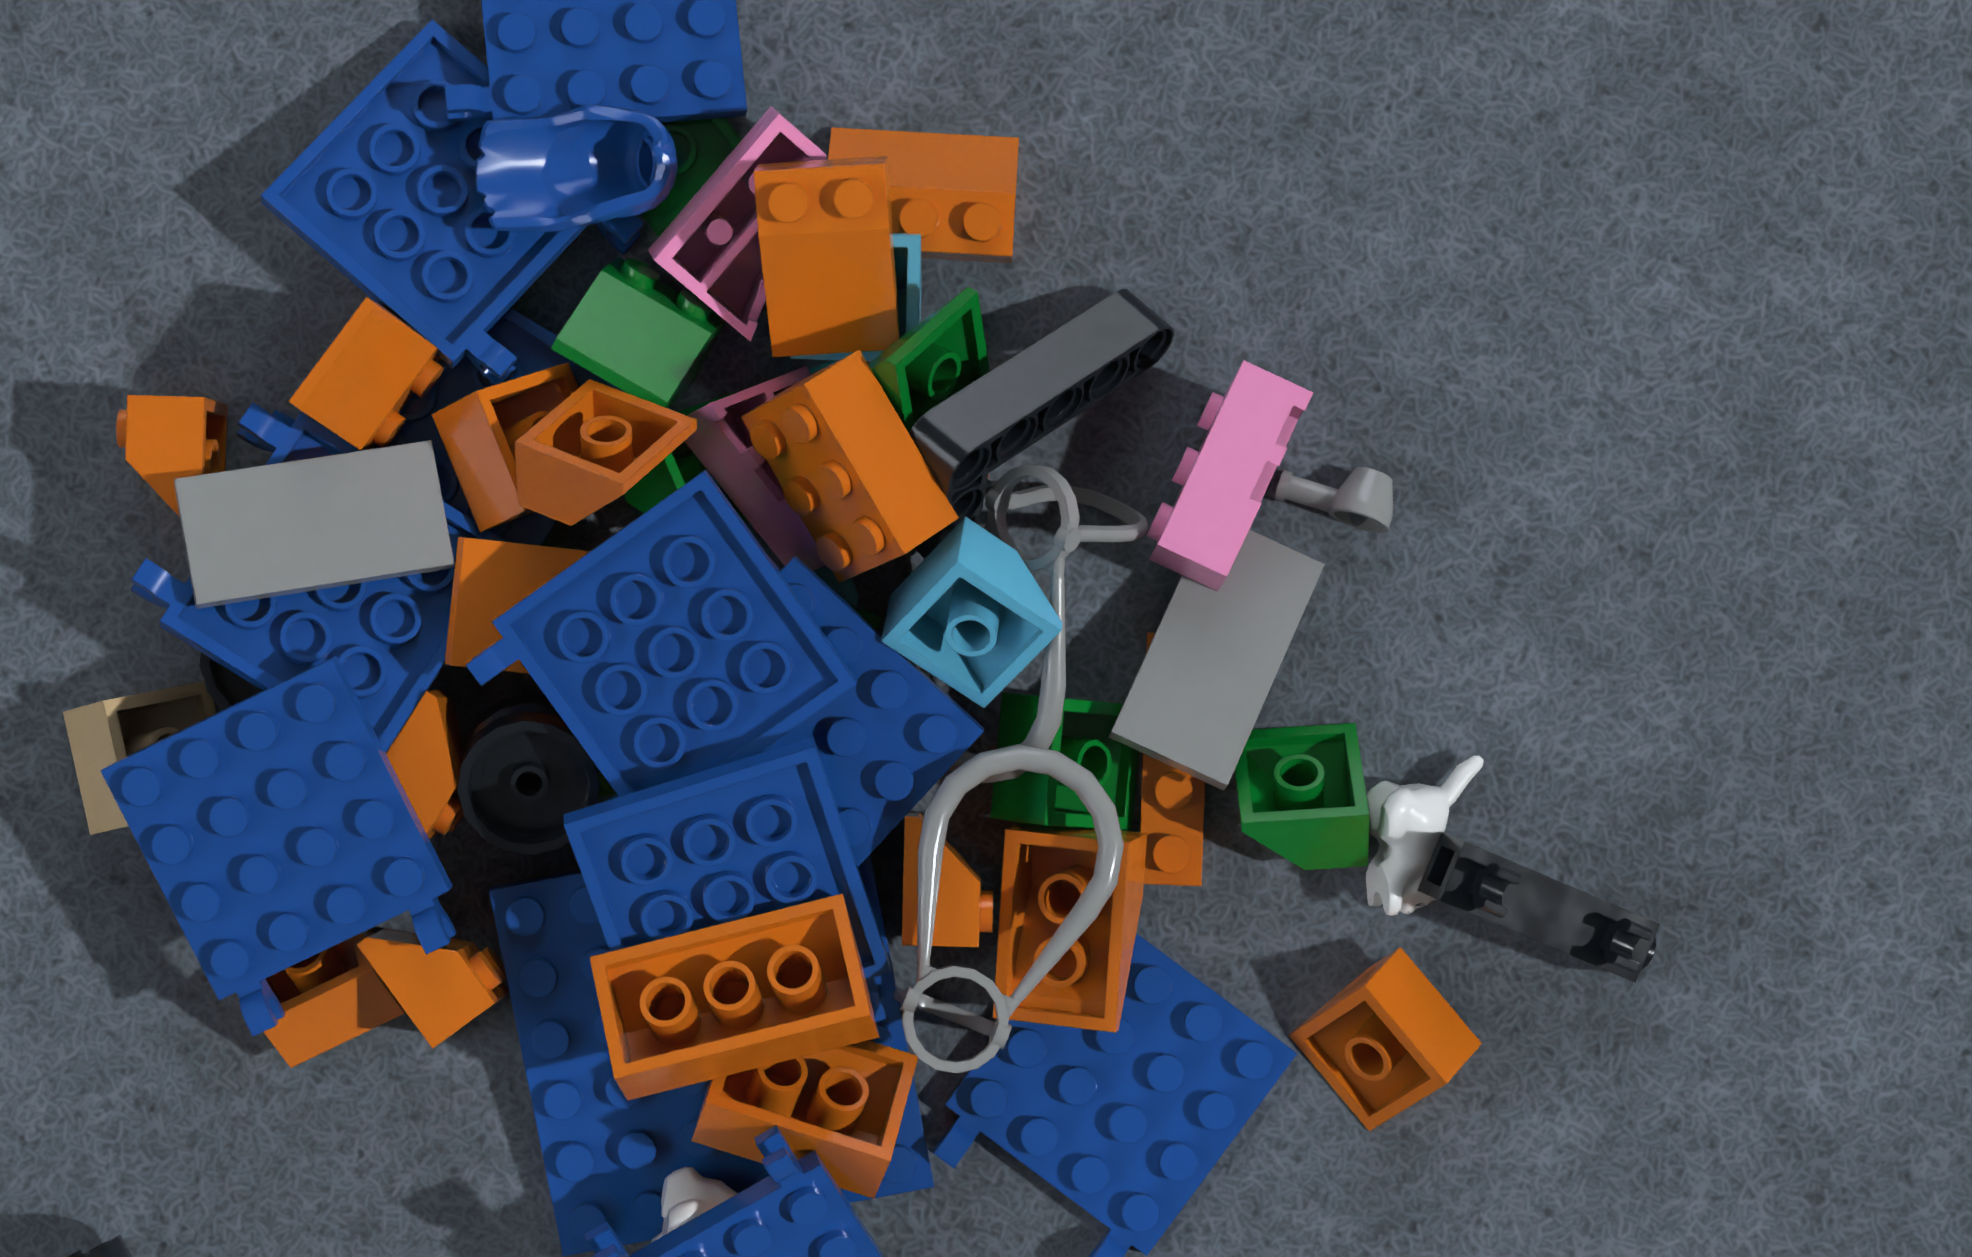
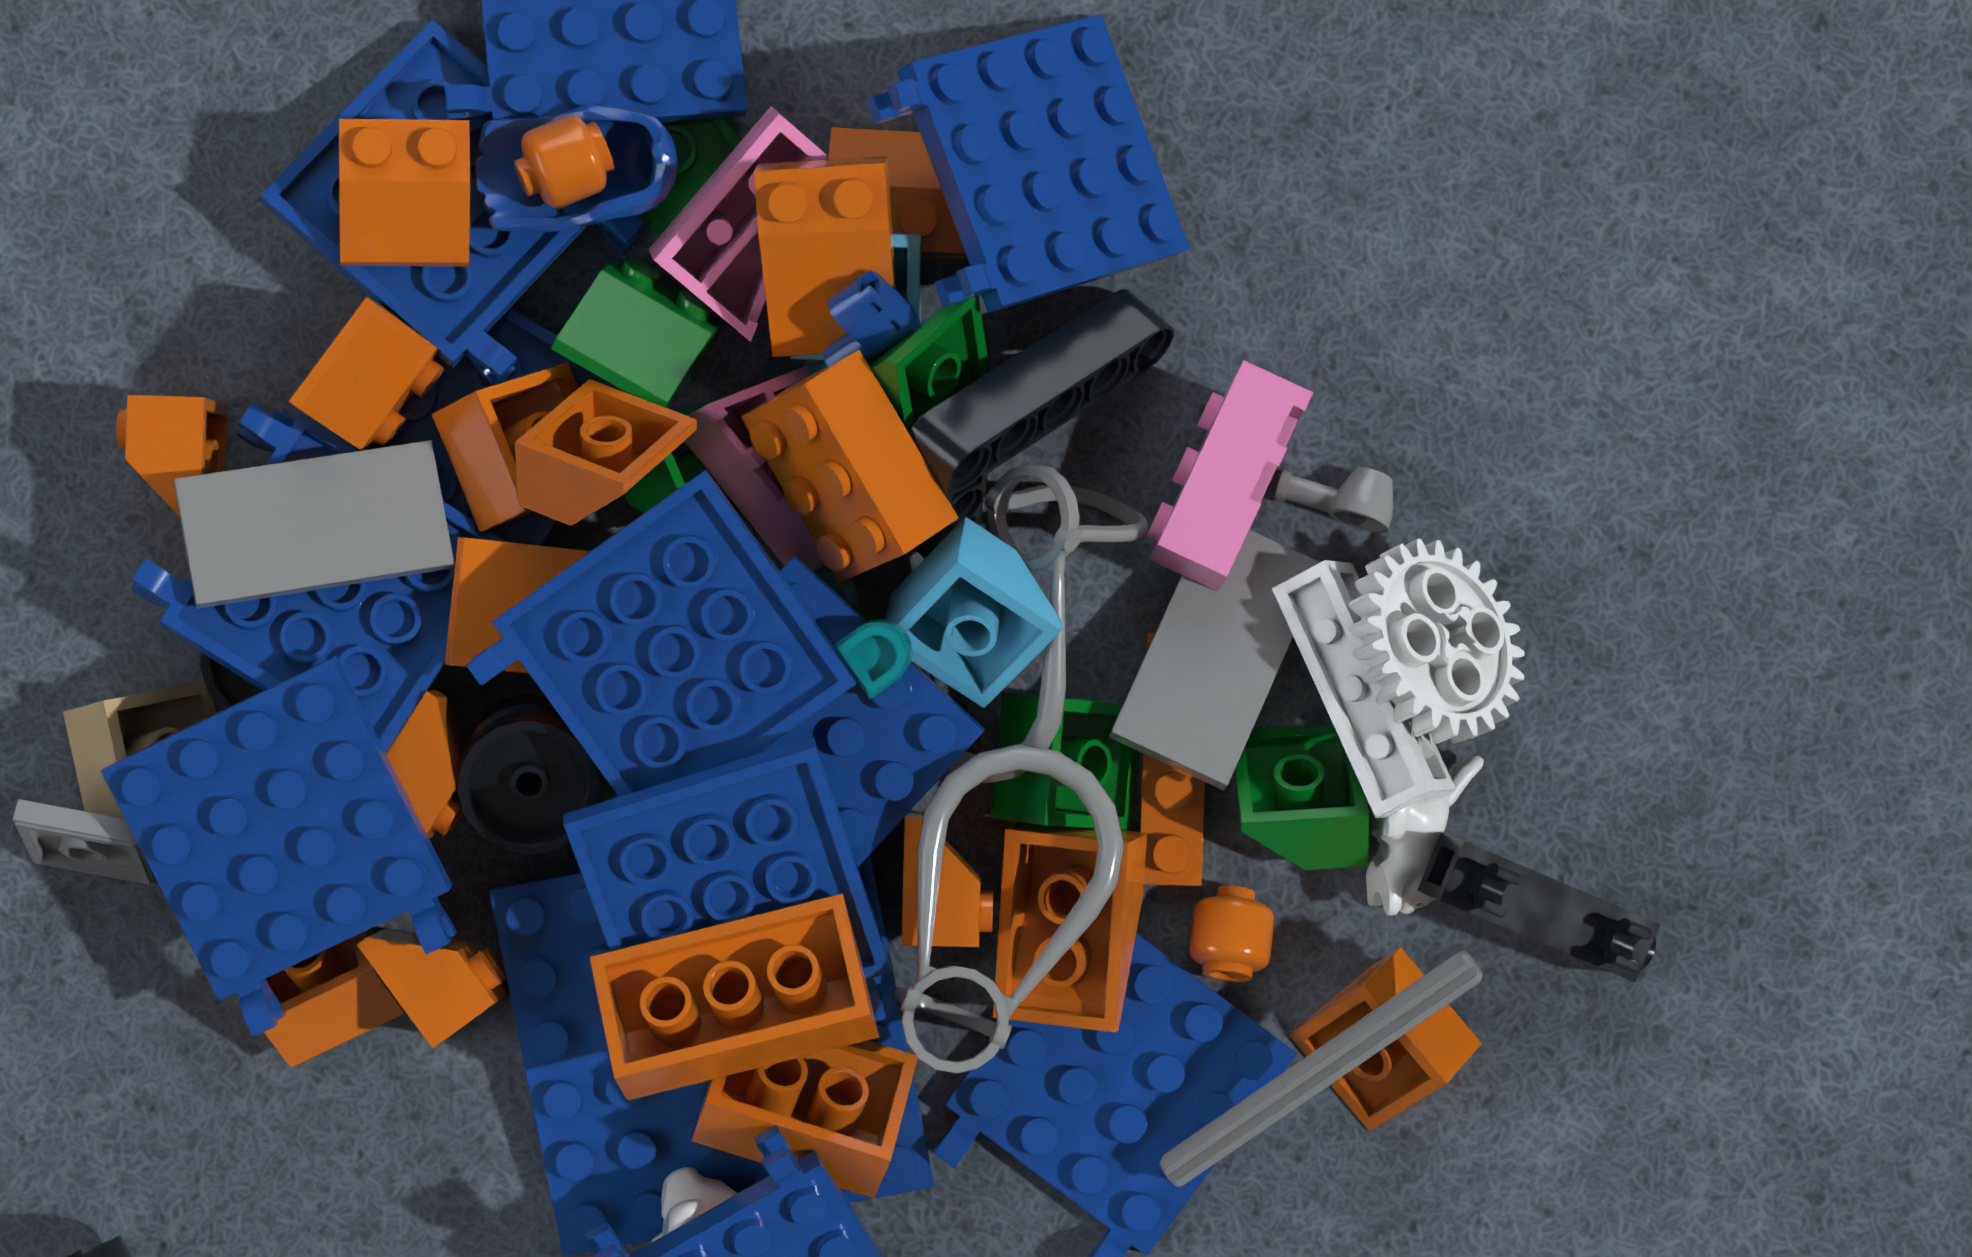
none -> light grey tile [12,799,156,885]
none -> orange slope [339,119,470,267]
none -> orange head [513,114,614,209]
none -> blue piece [823,270,920,366]
none -> teal tile [832,619,912,699]
none -> blue plate [866,14,1190,313]
none -> light grey axle [1160,950,1483,1187]
none -> orange head [1189,886,1275,982]
none -> white fence [1272,560,1456,818]
none -> white gear [1348,539,1525,744]

